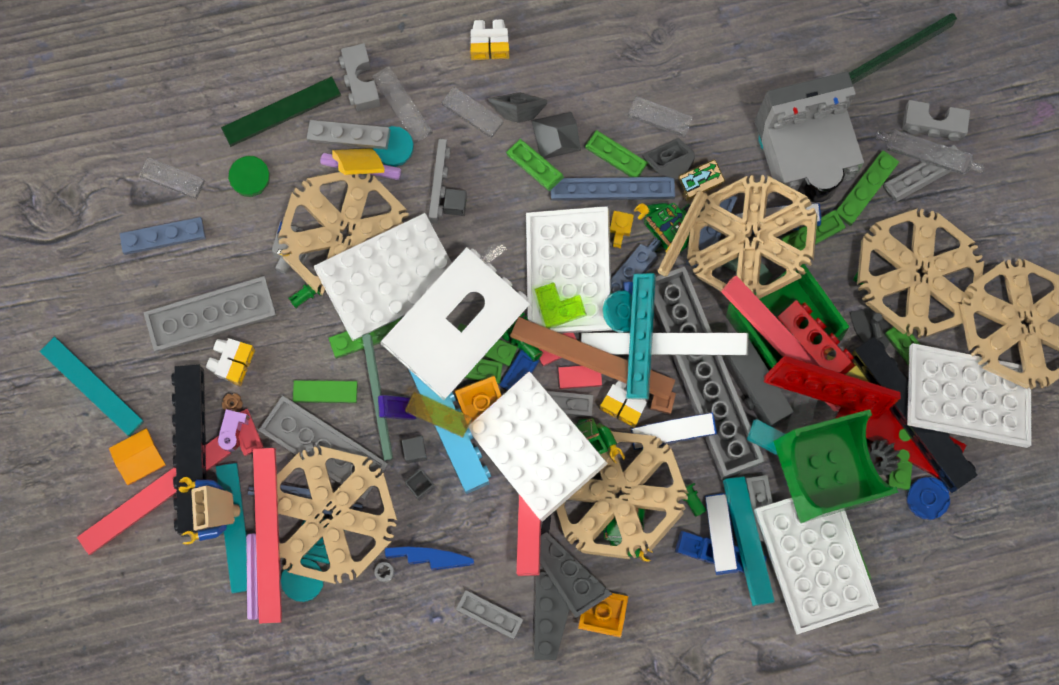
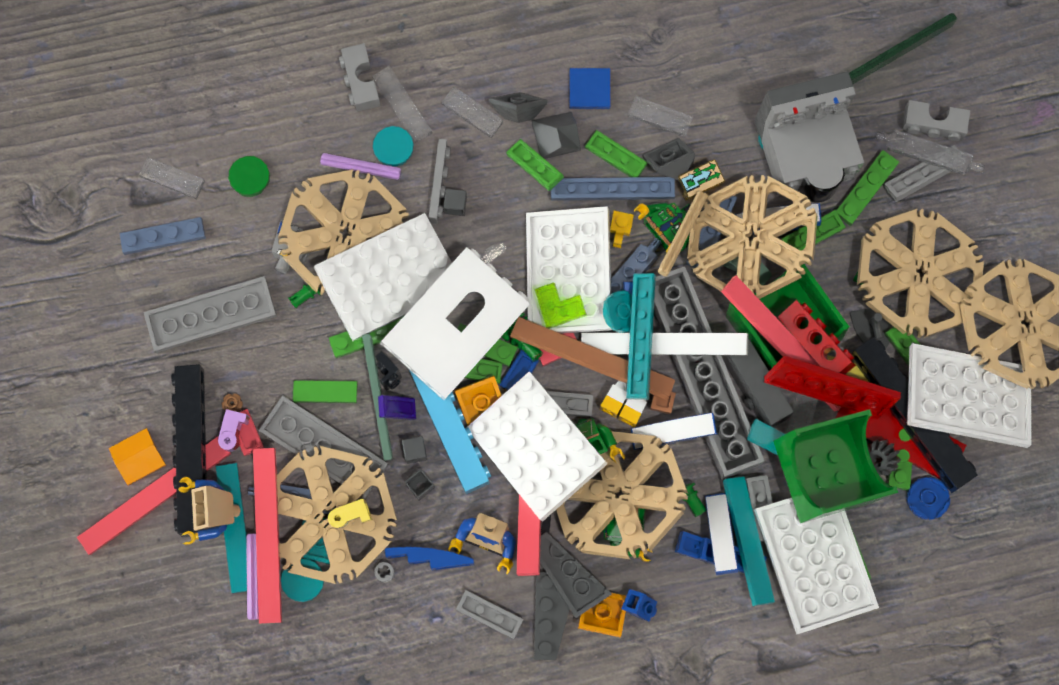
teal tile [39,337,144,437] -> none
hips [206,338,255,387] -> none
dark green tile [221,76,341,147] -> none
light grey plate [307,120,391,149] -> none
yellow slope [332,148,384,175] -> none
clear yellow tile [405,392,472,438] -> none
hips [471,19,509,60] -> none
coral tile [558,366,602,389] -> none
none -> light yellow leg [328,499,373,528]
none -> black bracket [375,351,402,391]
none -> torso [448,513,516,574]
none -> blue tile [570,68,610,109]
none -> blue brick [621,589,657,622]

